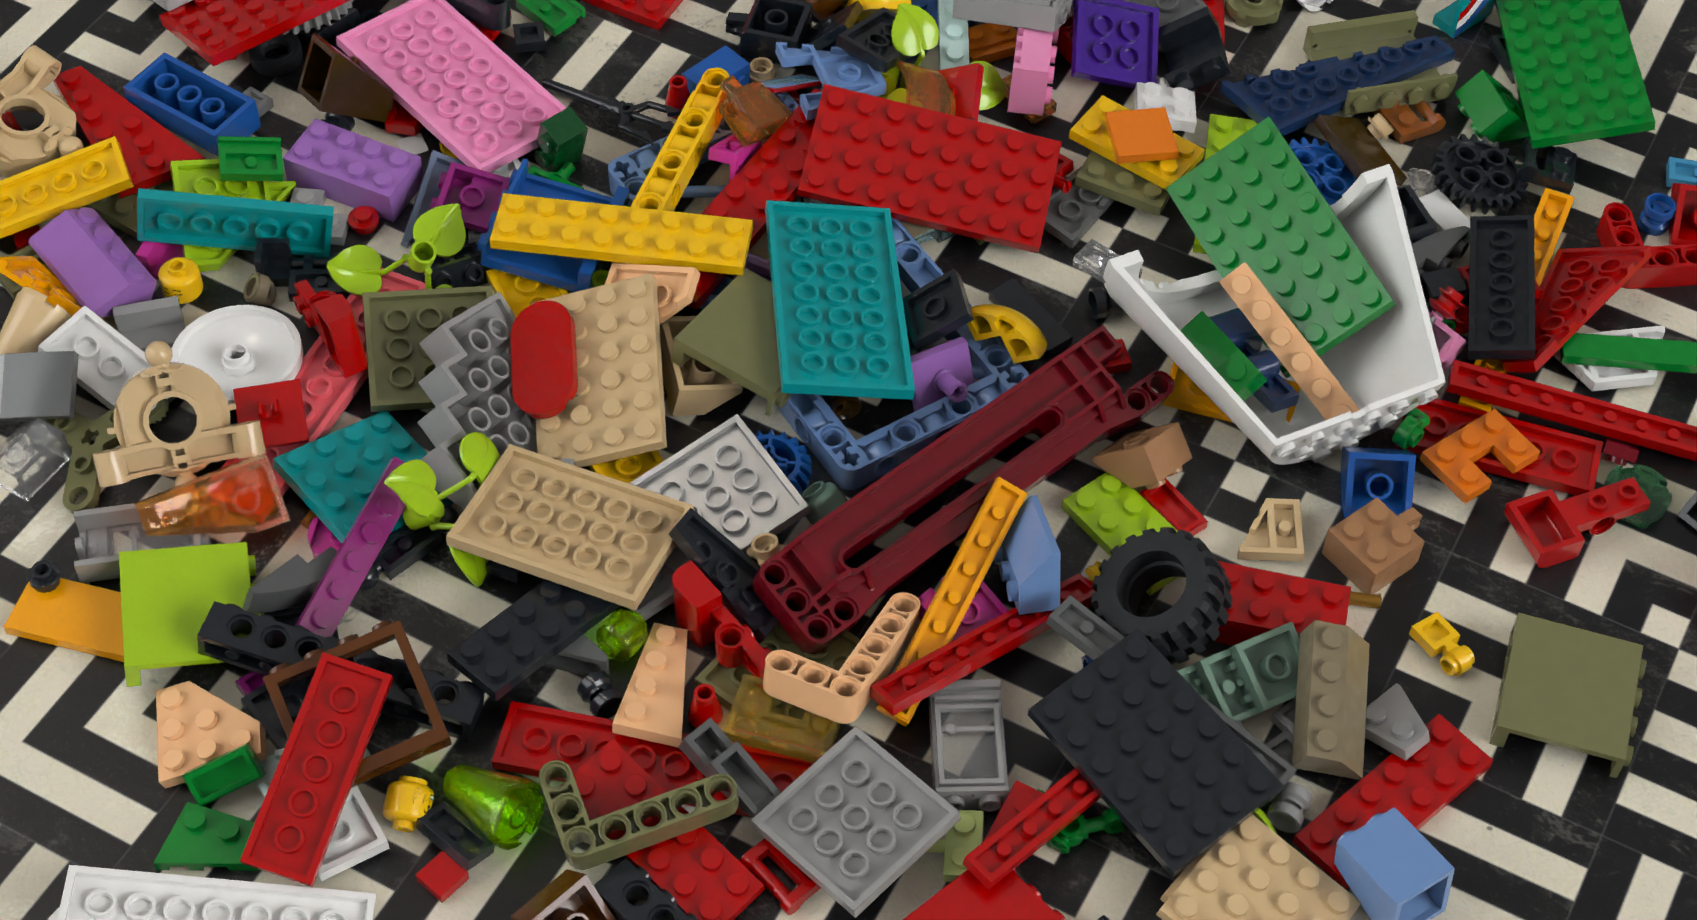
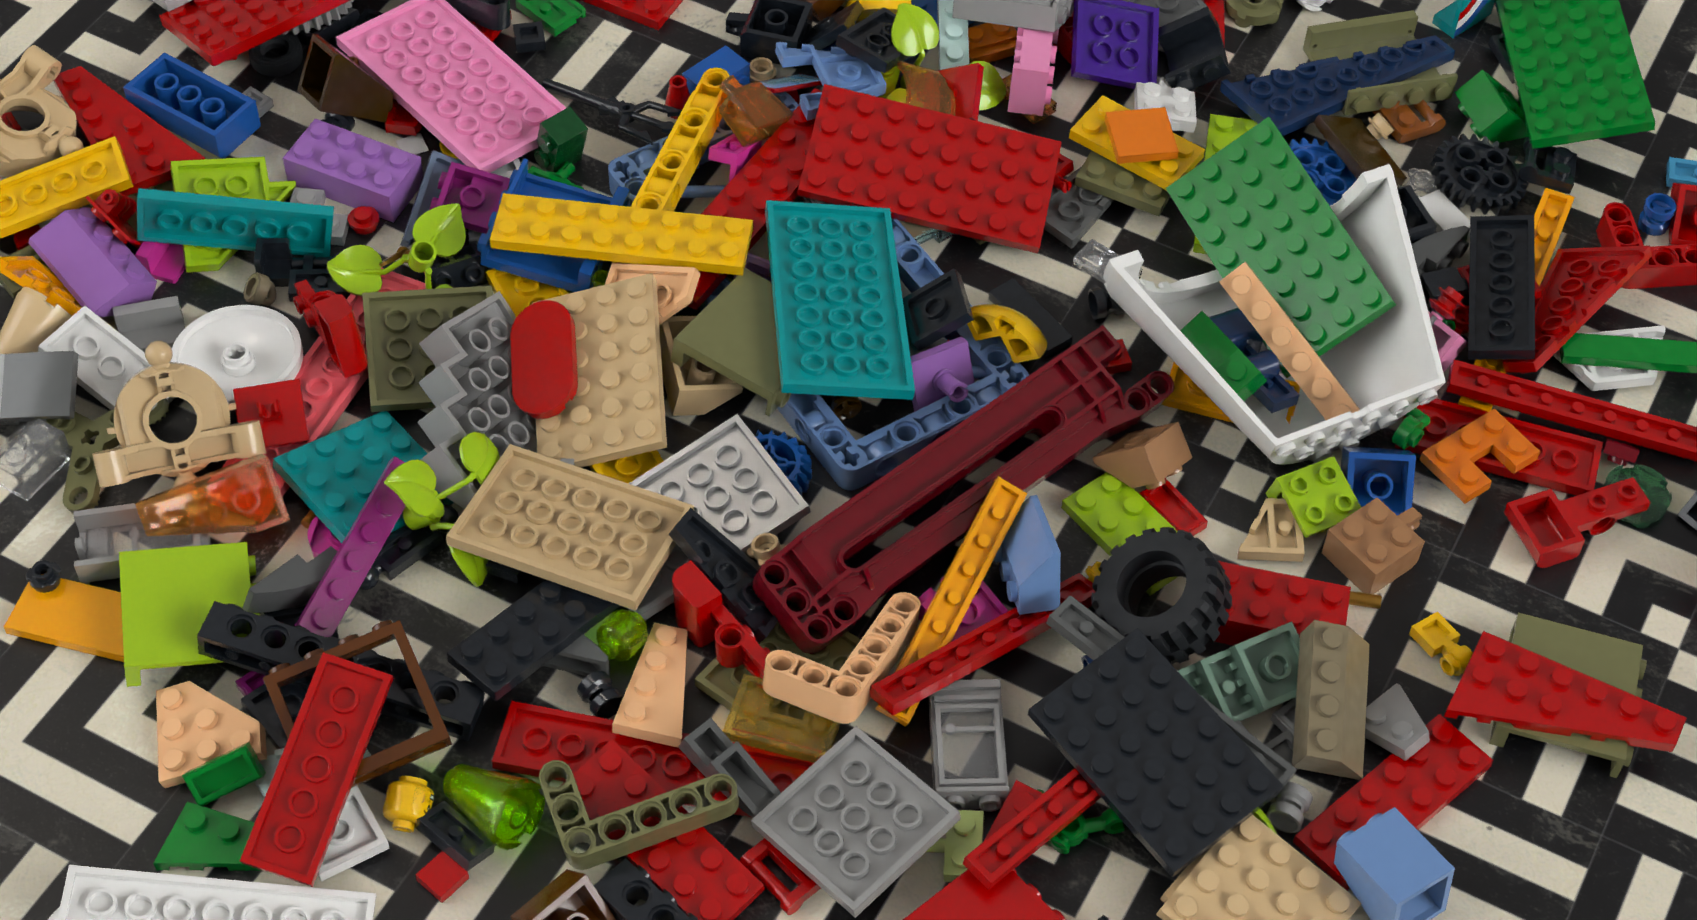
yellow head [158,257,203,304] -> none
green plate [217,136,284,181] -> none
red cone [688,684,723,729] -> none
sand green head [802,481,848,525] -> none
none -> red hinge [86,189,143,249]
none -> pearl gold piece [379,246,411,267]
none -> lime bracket [1266,456,1362,538]
none -> red wing [1444,631,1687,752]

